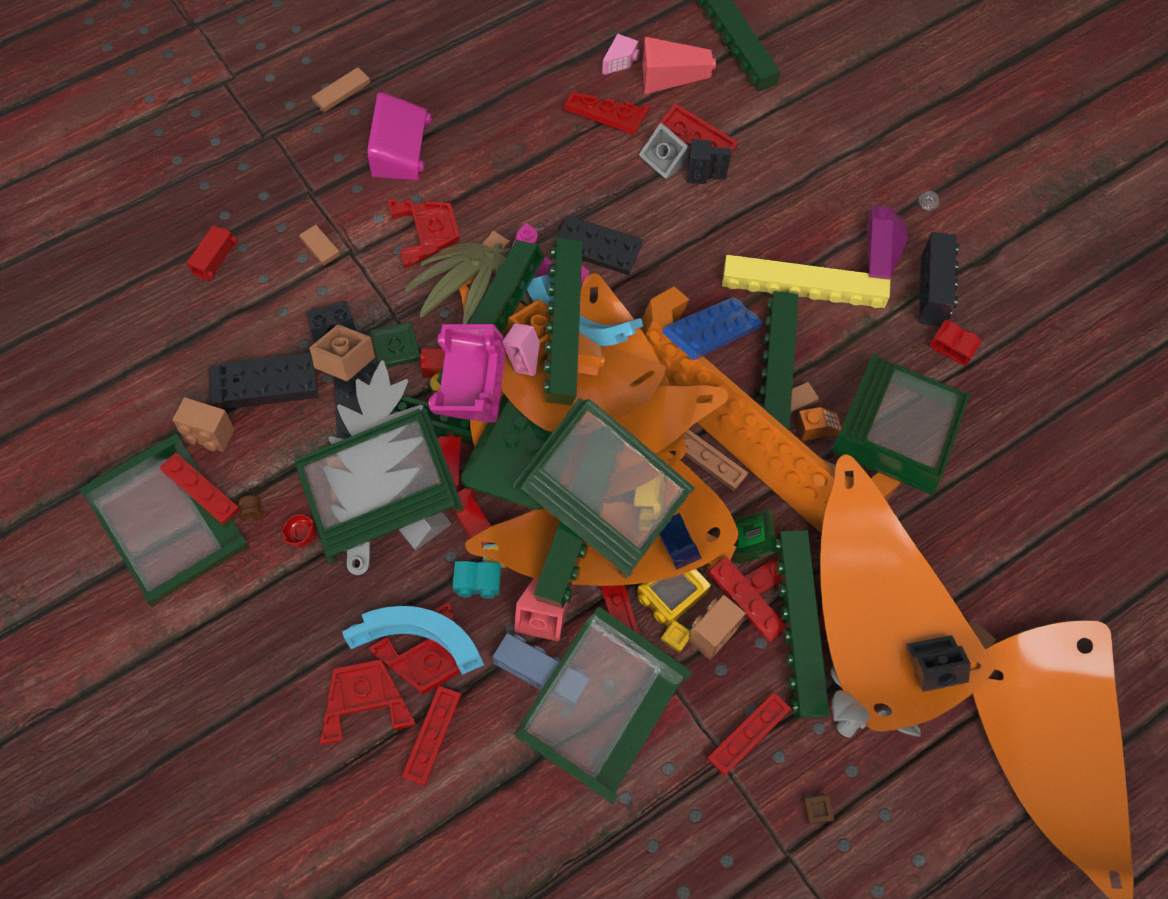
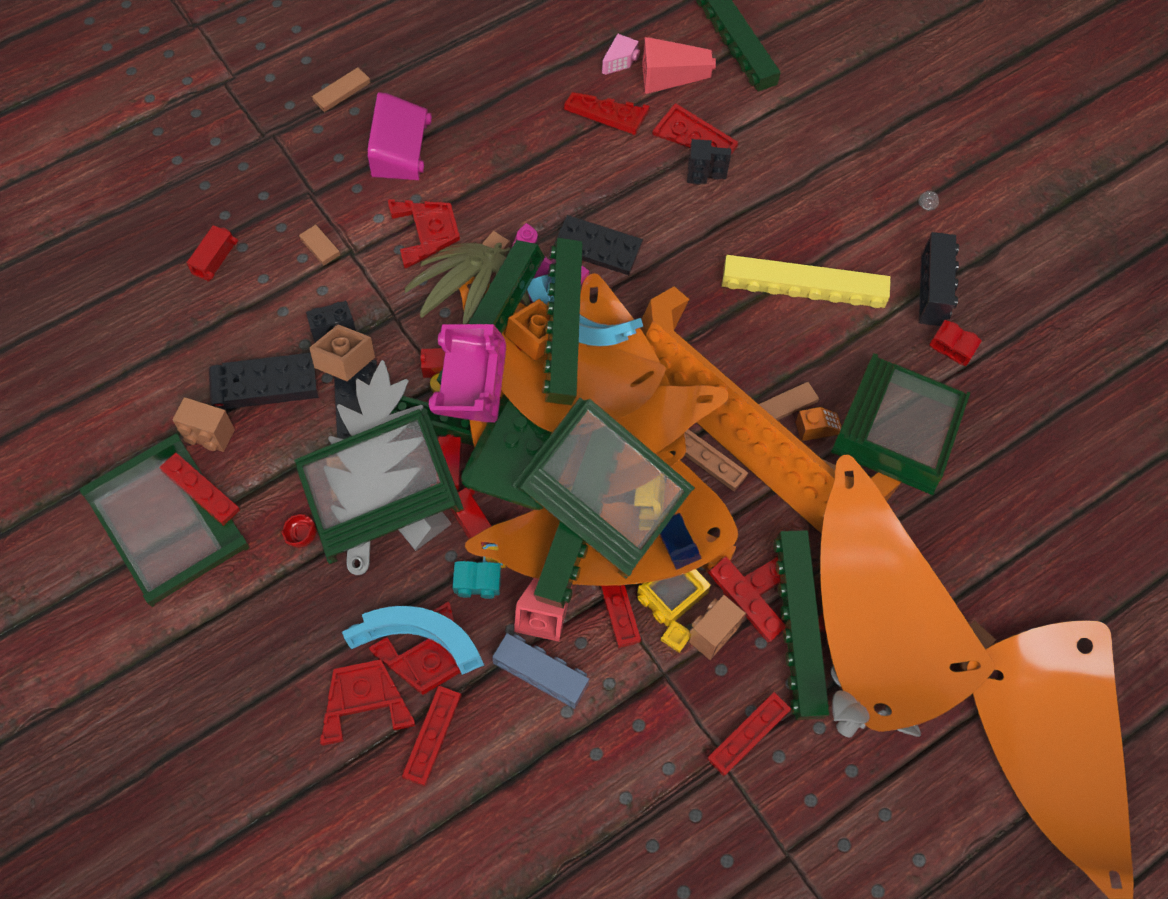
reddish brown wheel [238,495,263,521] -> none
dark green tile [370,321,421,368] -> none
bright pink slope [502,323,540,376] -> none
clear piece [513,607,692,804] -> none
orange slope [578,332,605,376] -> none
light grey slope [639,123,690,179] -> none
blue plate [662,297,763,360] -> none
dark green tile [734,509,776,565] -> none
dark green brick [759,291,799,430] -> none
reddish brown plate [803,795,834,825] -> none
magenta wedge [867,206,908,280] -> none
black brick [906,635,971,692] -> none

